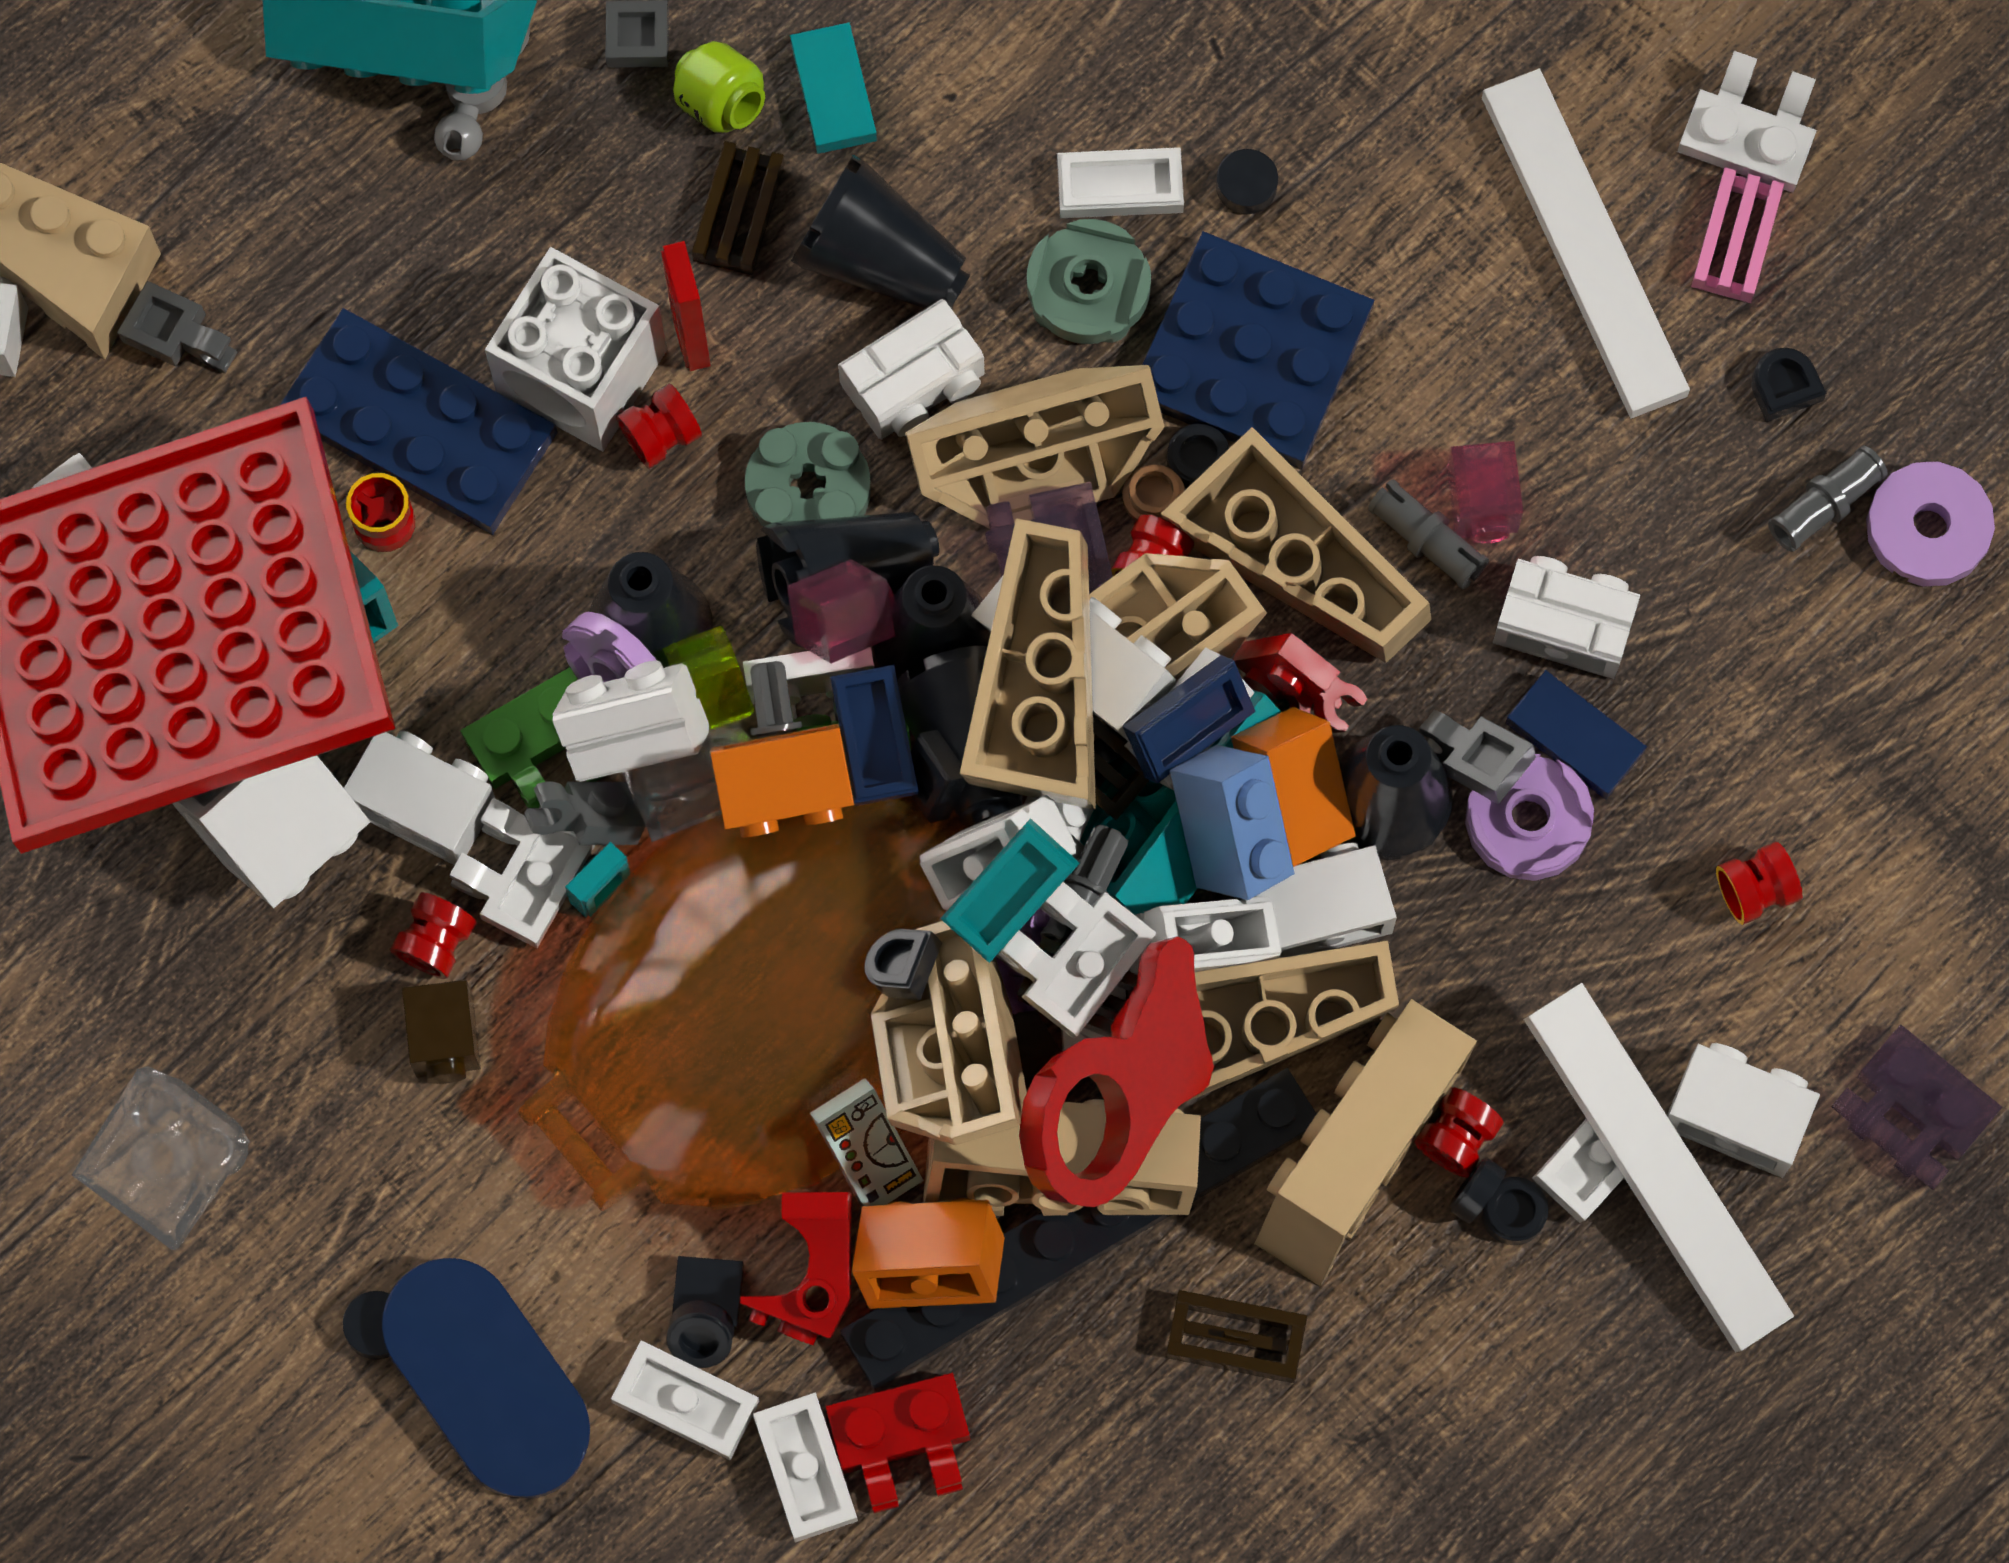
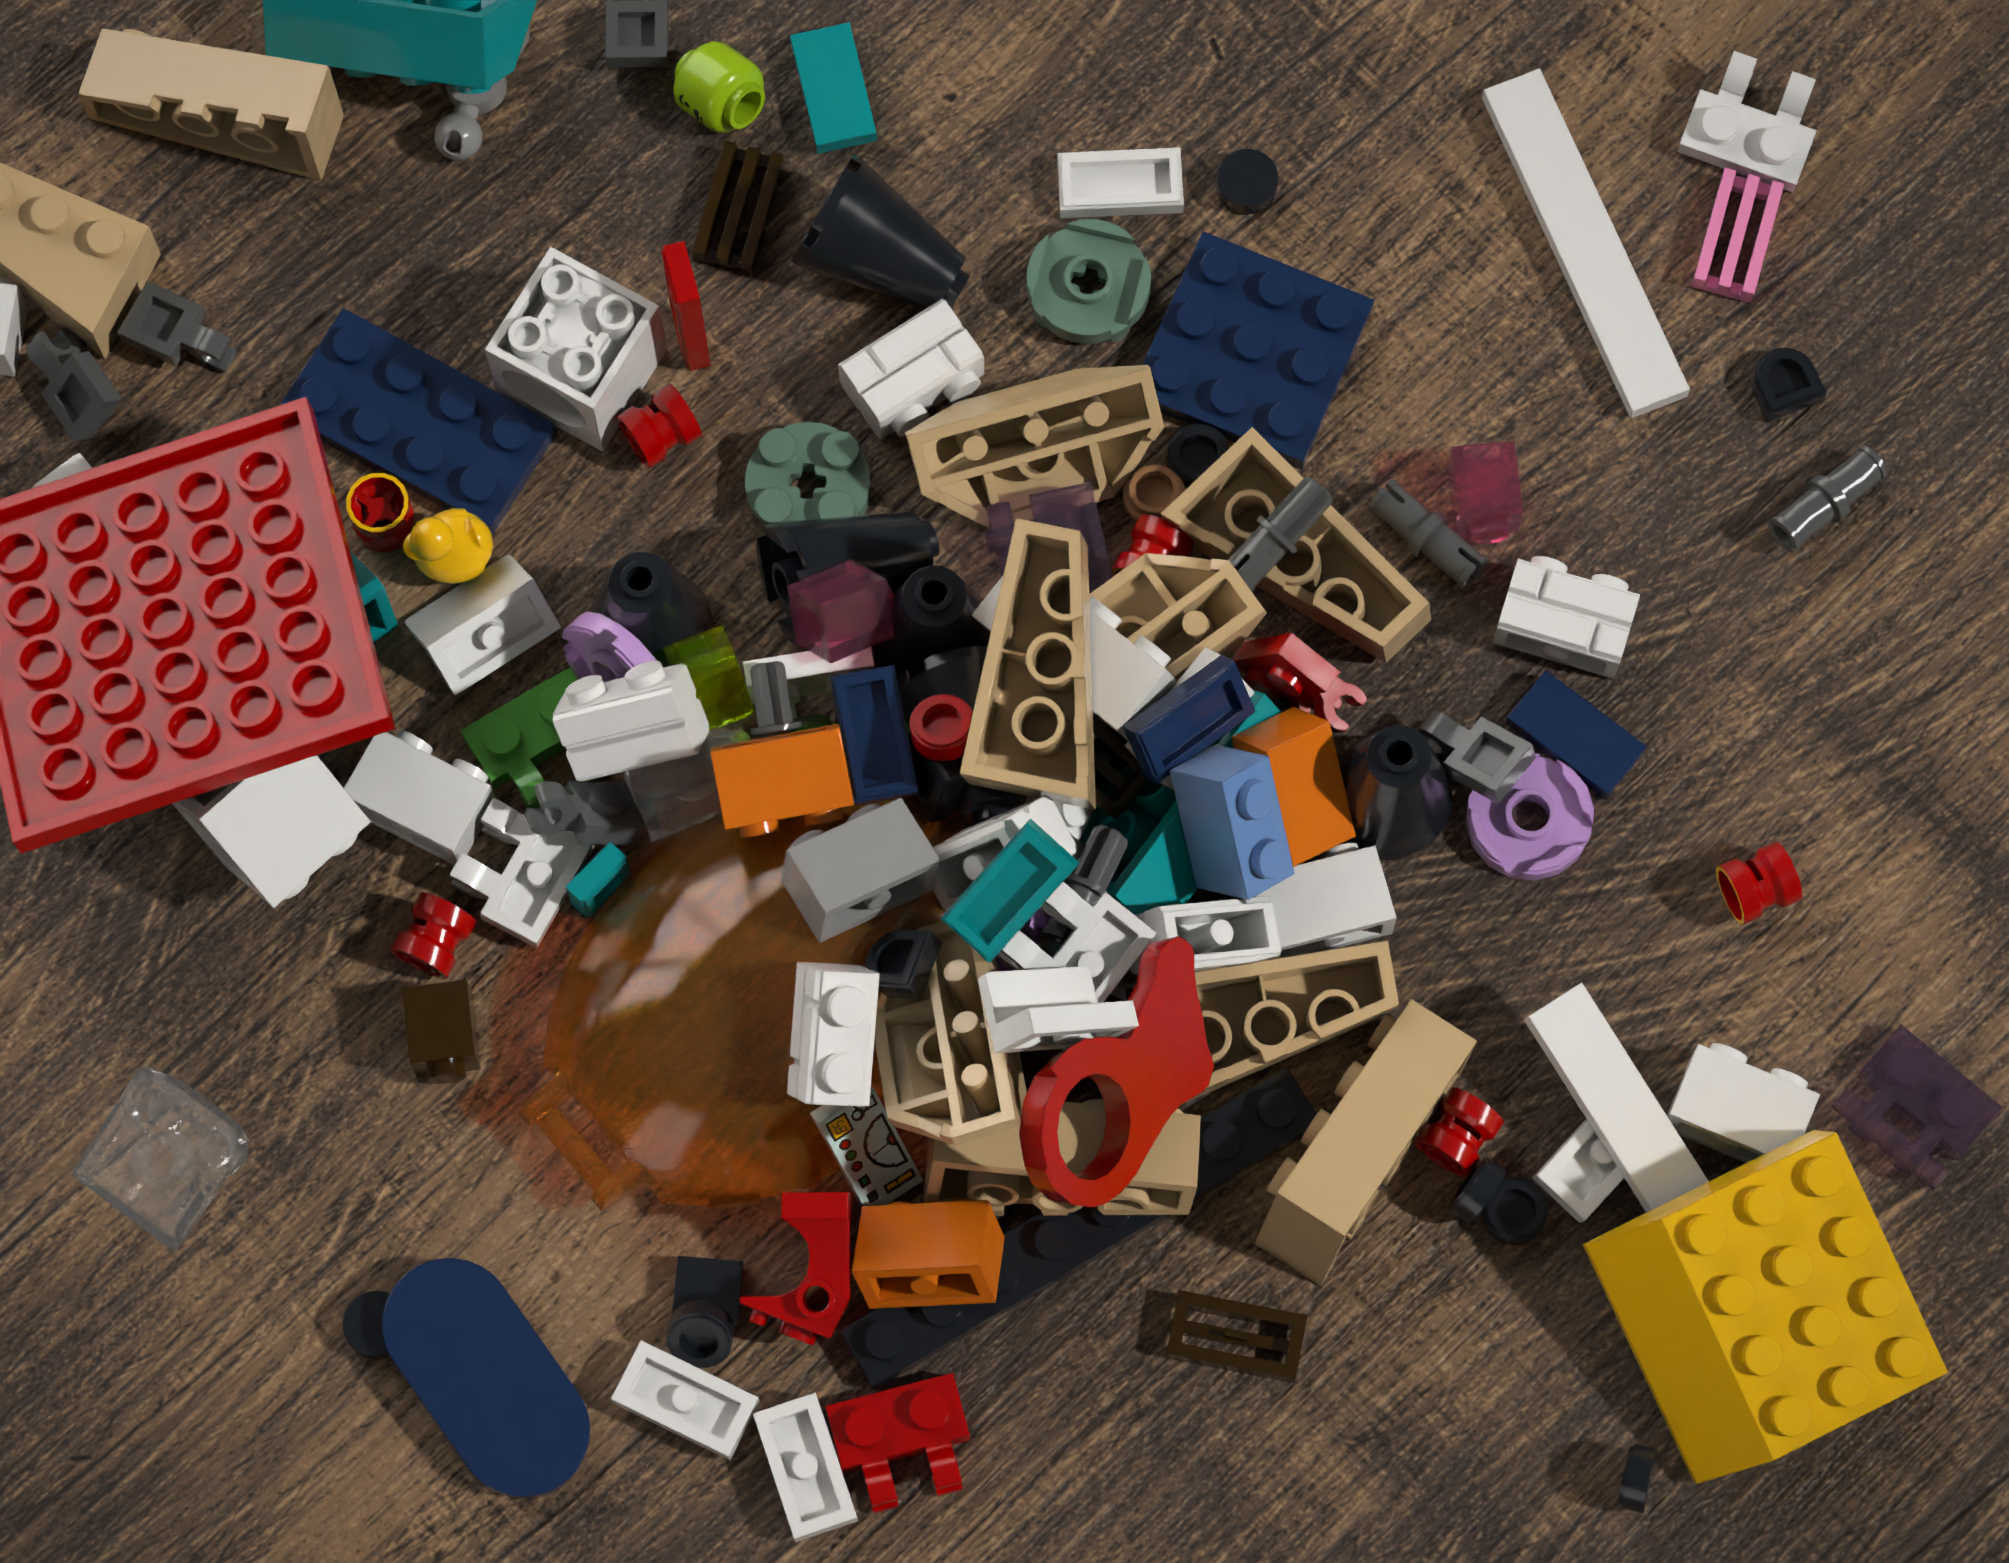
lavender tile [1866,462,1995,587] -> none
none -> dark grey plate [26,328,122,441]
none -> tan wedge [78,28,344,181]
none -> yellow animal [403,508,493,584]
none -> white panel [405,555,561,696]
none -> light grey brick [781,798,940,943]
none -> white brick [787,962,880,1106]
none -> red tile [910,694,973,761]
none -> white panel [978,966,1139,1053]
none -> dark grey axle [1228,477,1333,592]
none -> yellow slope [1583,1130,1948,1484]
none -> black tile [1618,1443,1657,1514]

